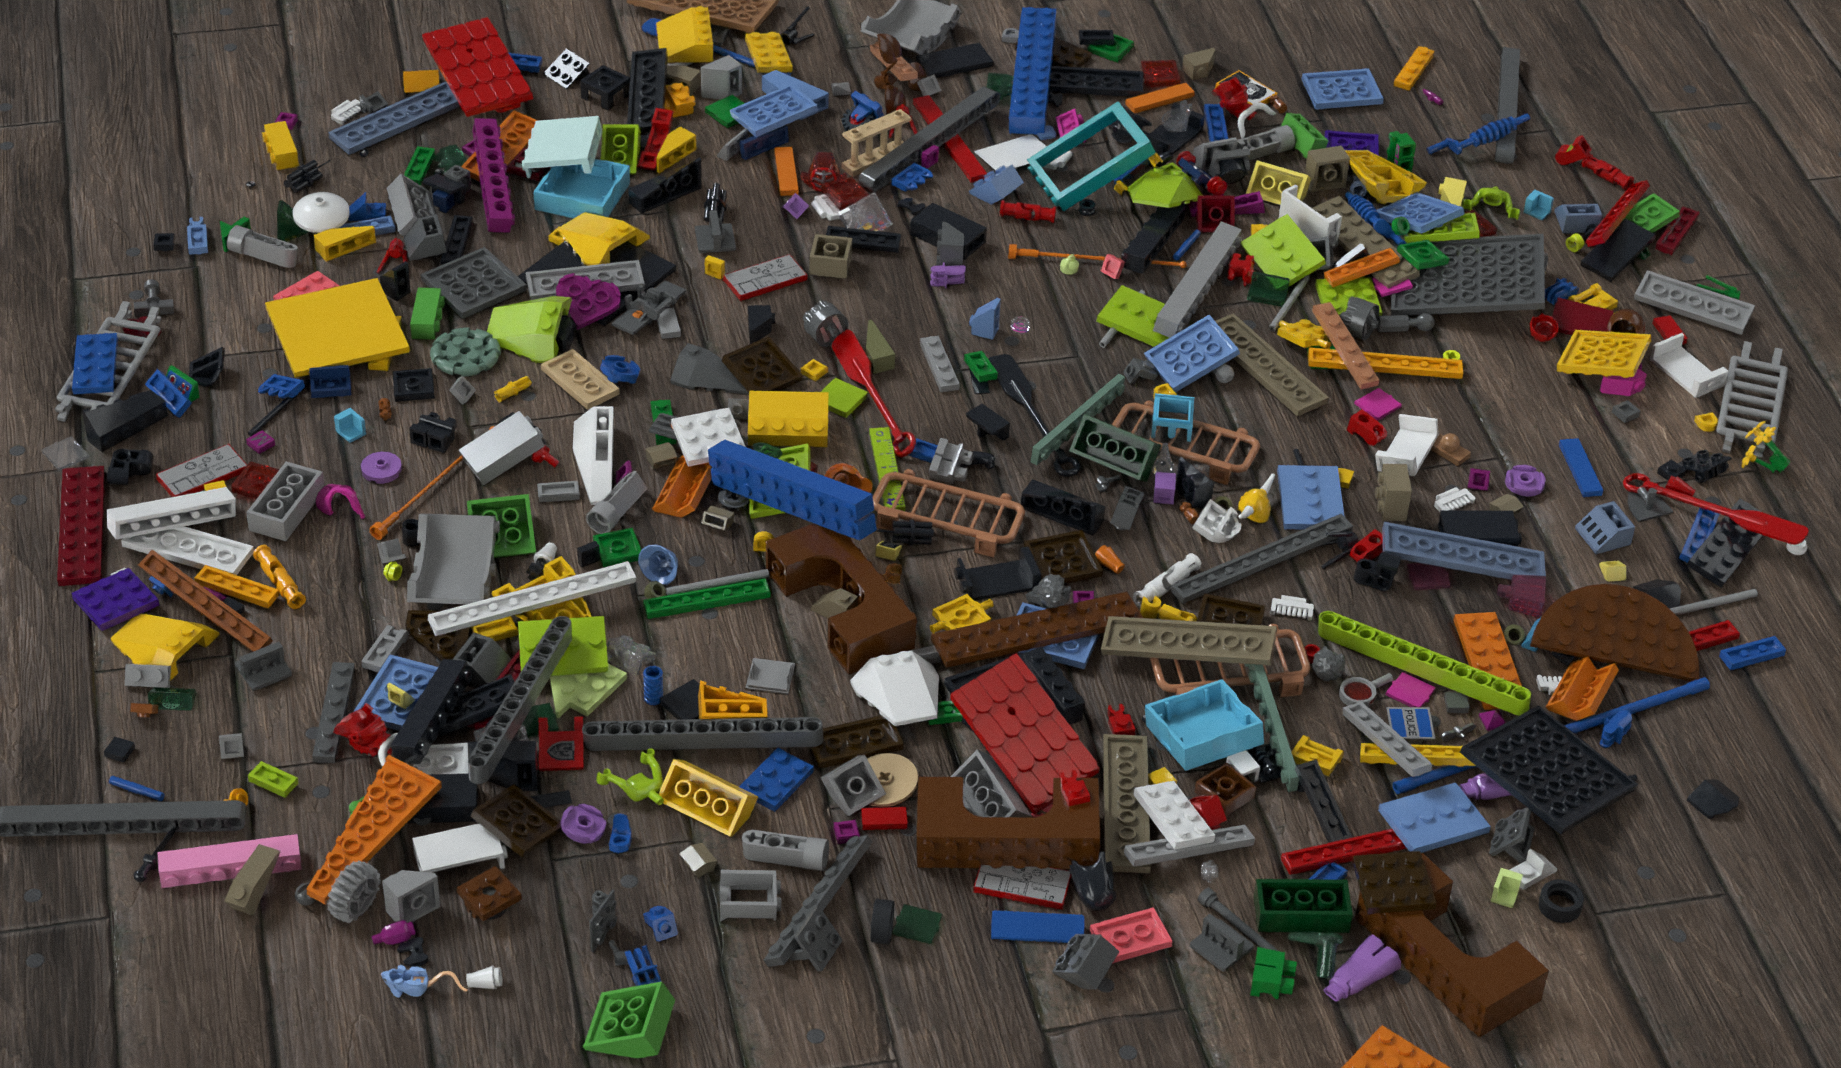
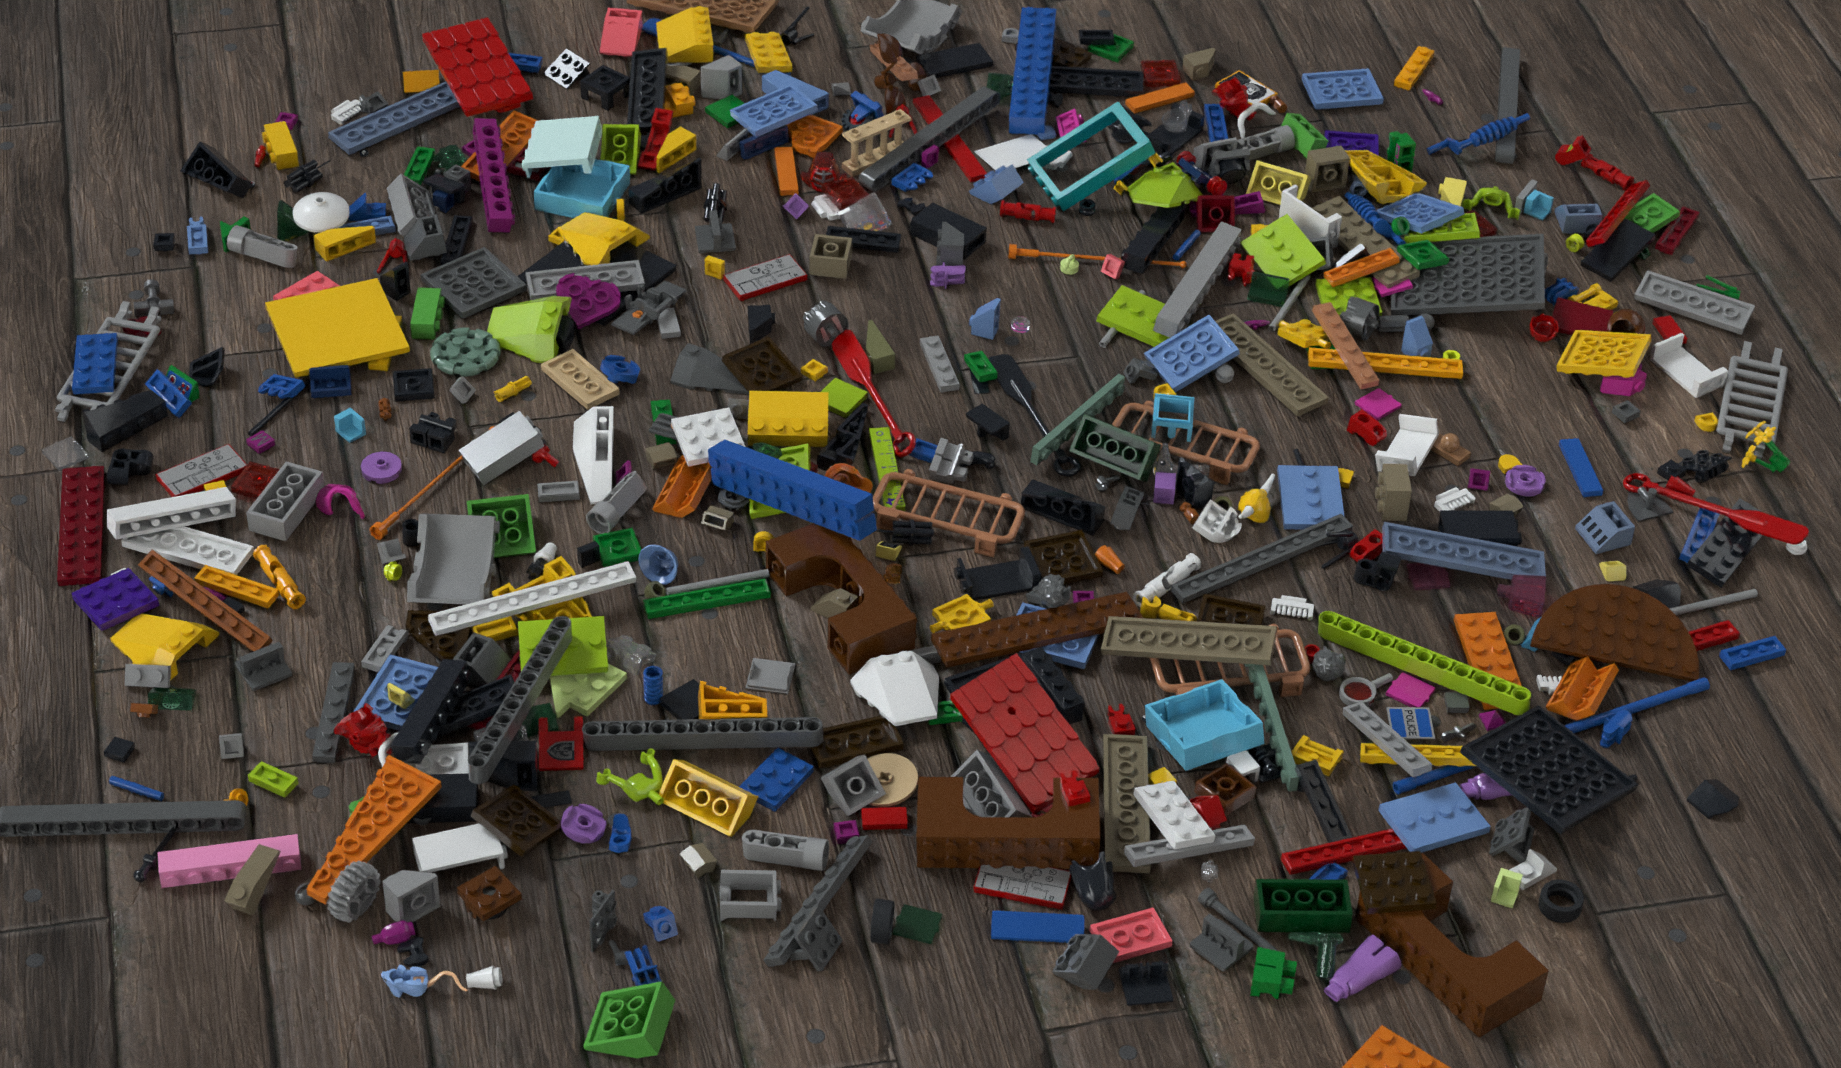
none -> black wedge [180,141,252,199]
none -> red piece [254,145,266,168]
none -> coral slope [599,8,643,57]
none -> yellow tile [616,199,625,221]
none -> orange plate [786,115,843,158]
none -> black wedge [816,403,869,471]
none -> black hinge [1118,960,1173,1006]
none -> magenta helmet [1244,320,1270,330]
none -> medium blue slope [1401,316,1433,357]
none -> yellow tile [1498,454,1522,474]
none -> light grey tile [1515,180,1538,214]

